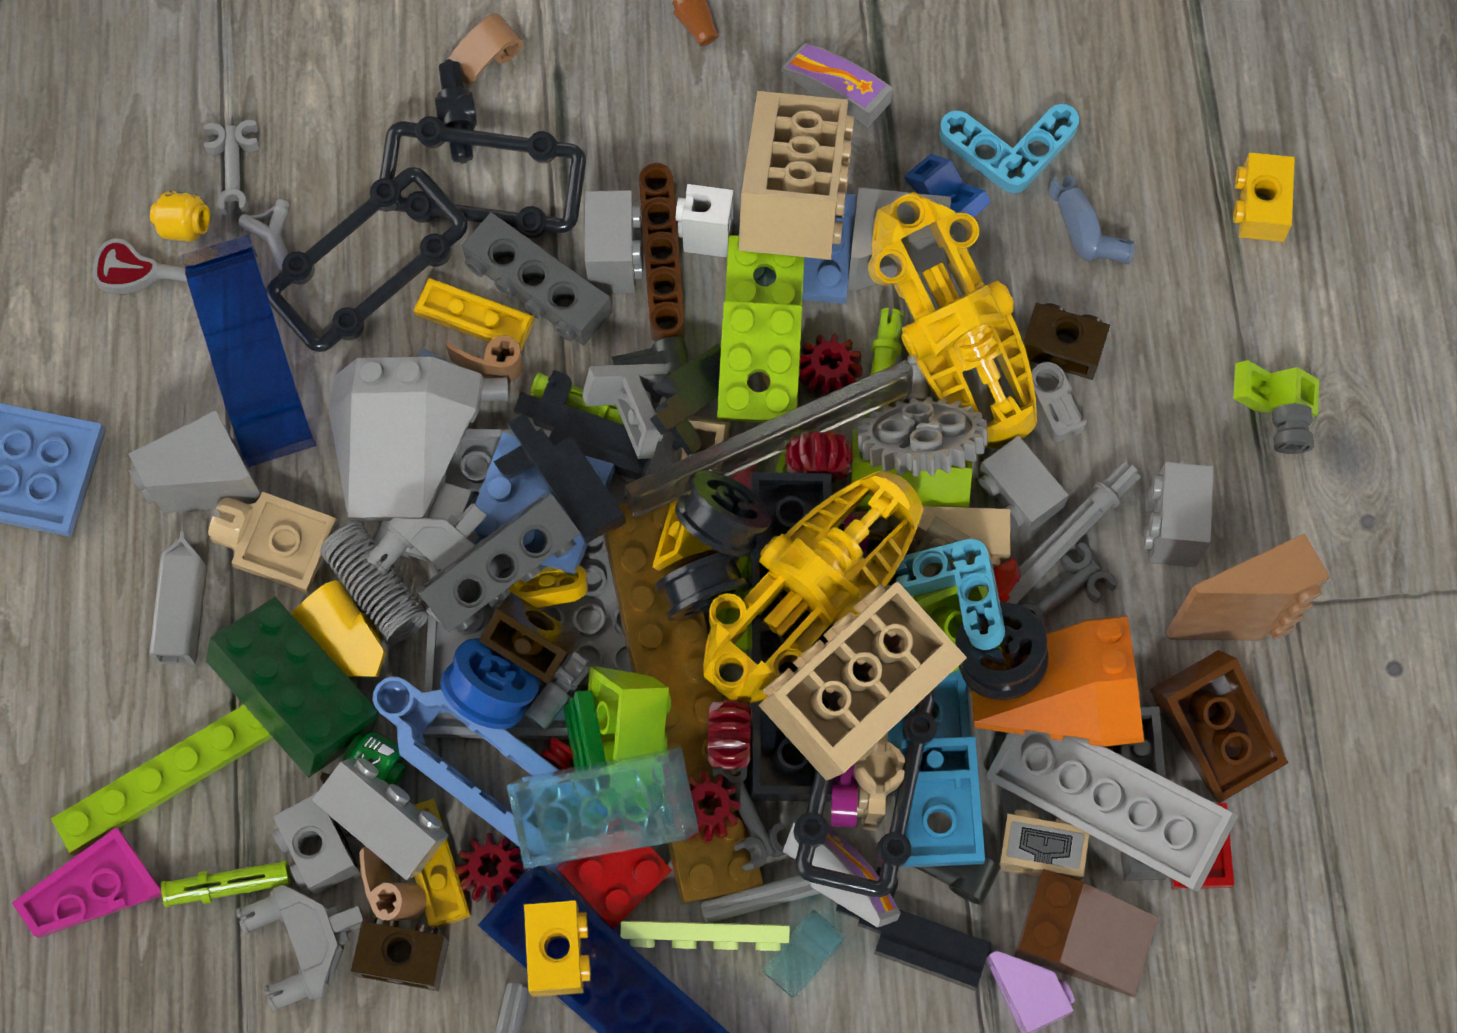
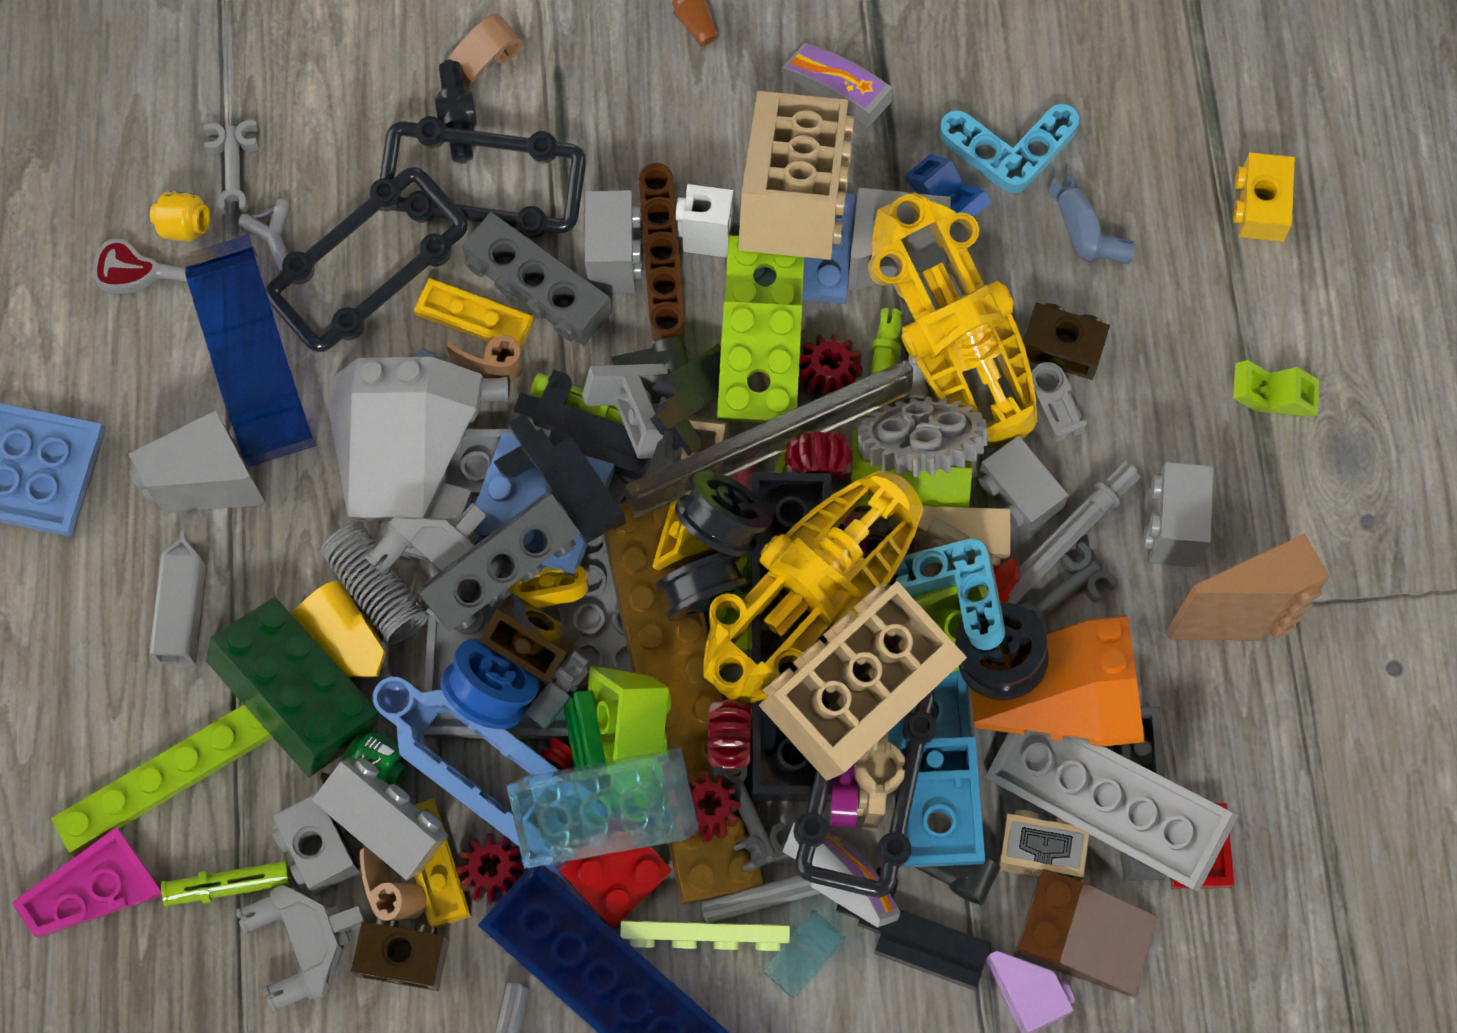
tan plate [208,492,337,594] -> none
yellow brick [524,901,591,997] -> none
reddish brown slope [1149,650,1288,803] -> none
dark grey wheel [1272,404,1314,454] -> none

